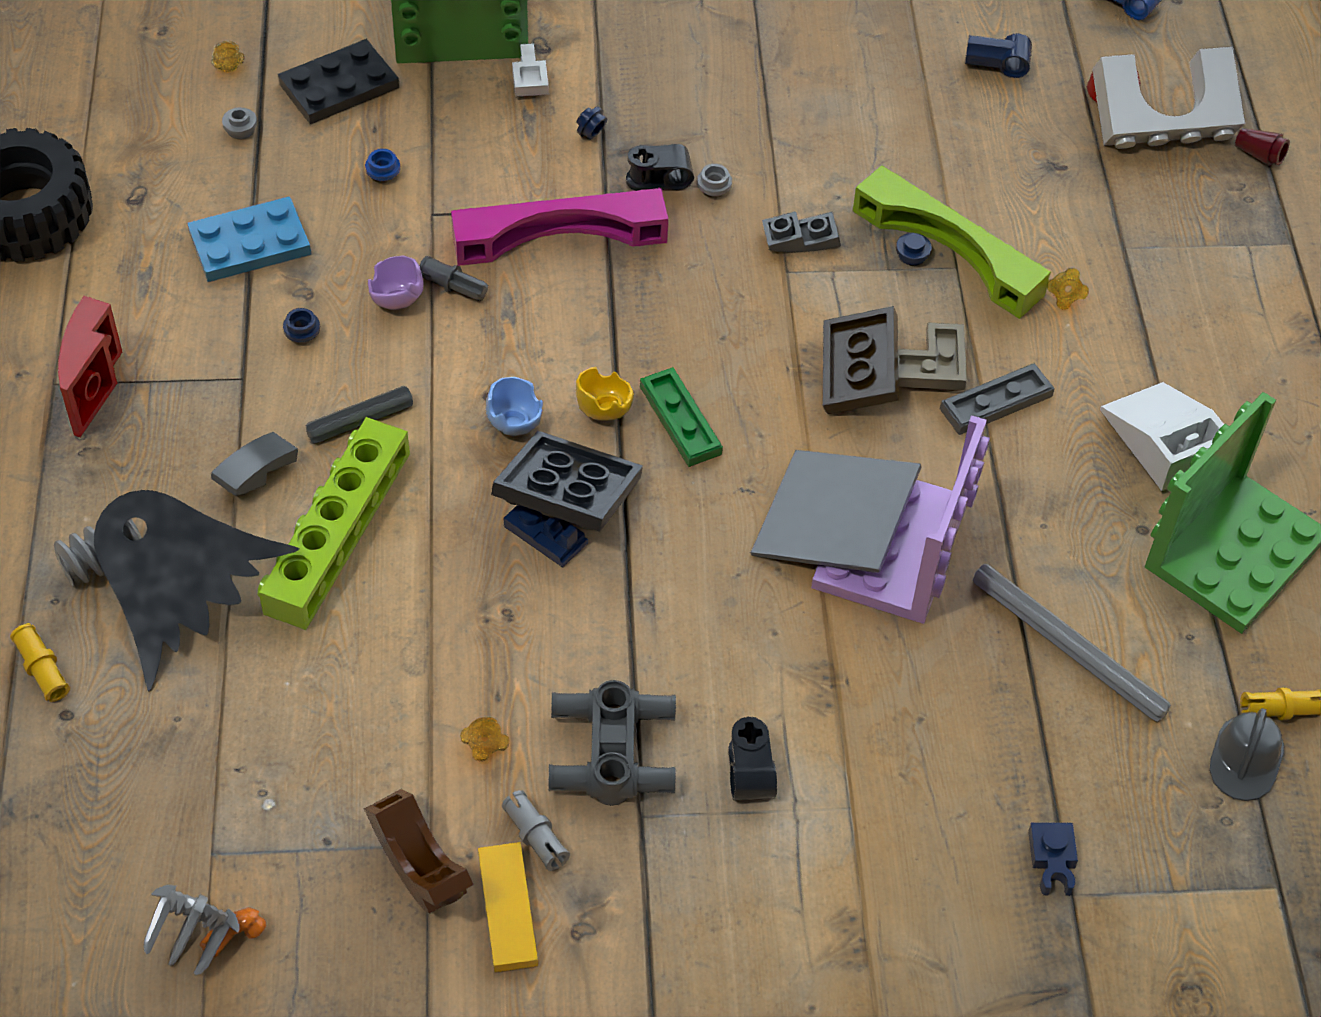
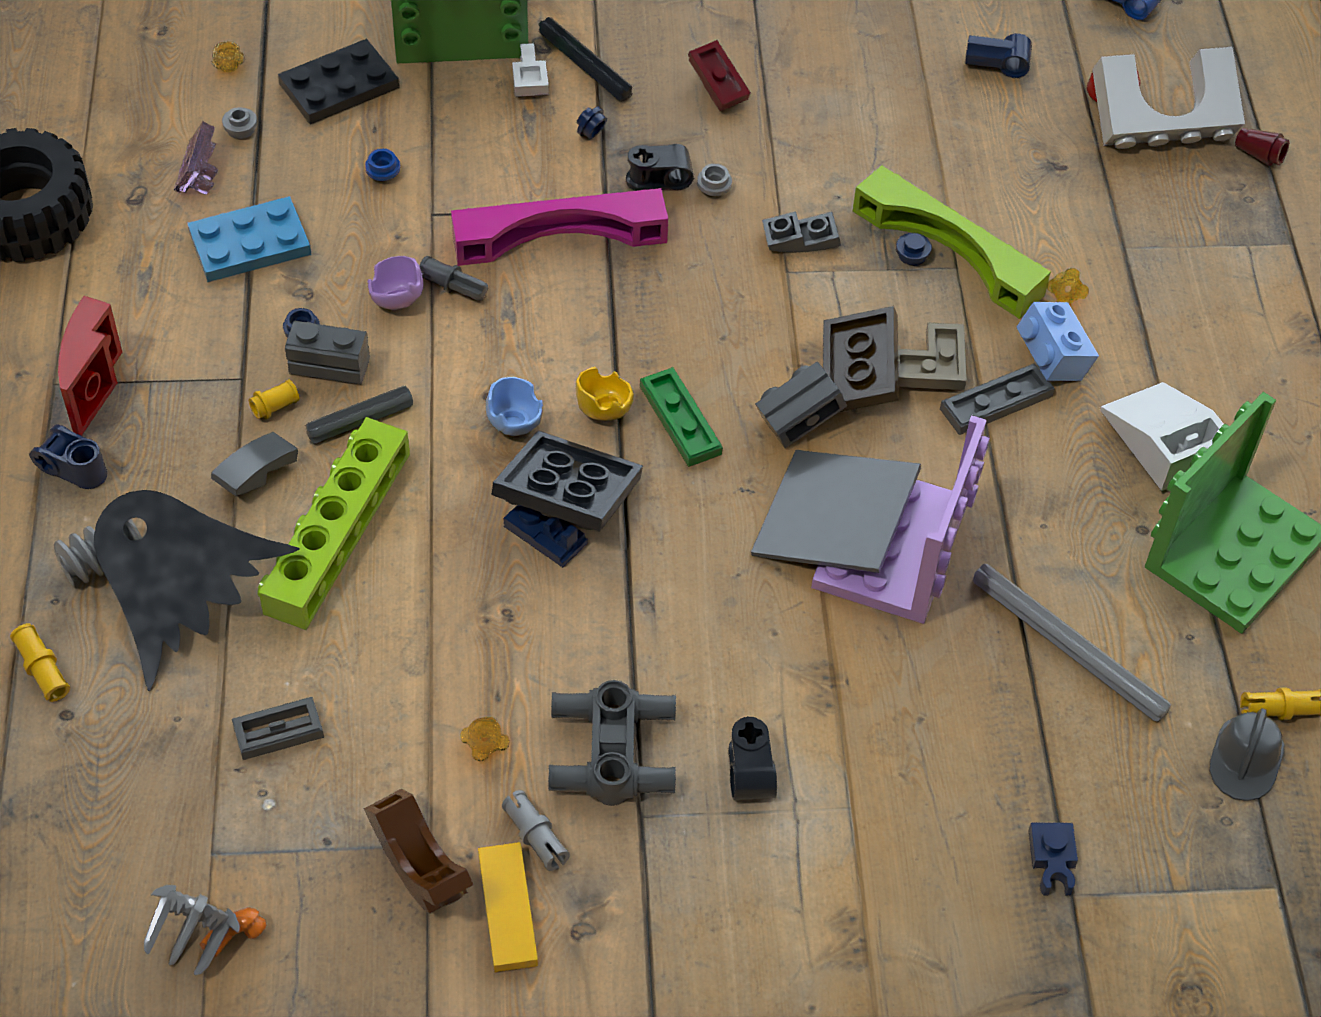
none -> dark blue piece [29,424,107,489]
none -> clear purple plate [174,121,218,194]
none -> dark grey tile [232,697,324,760]
none -> yellow pin [248,379,300,419]
none -> dark grey brick [285,321,370,385]
none -> black axle [539,17,633,101]
none -> dark red plate [688,40,751,111]
none -> dark grey brick [755,362,847,448]
none -> light blue brick [1016,302,1099,381]

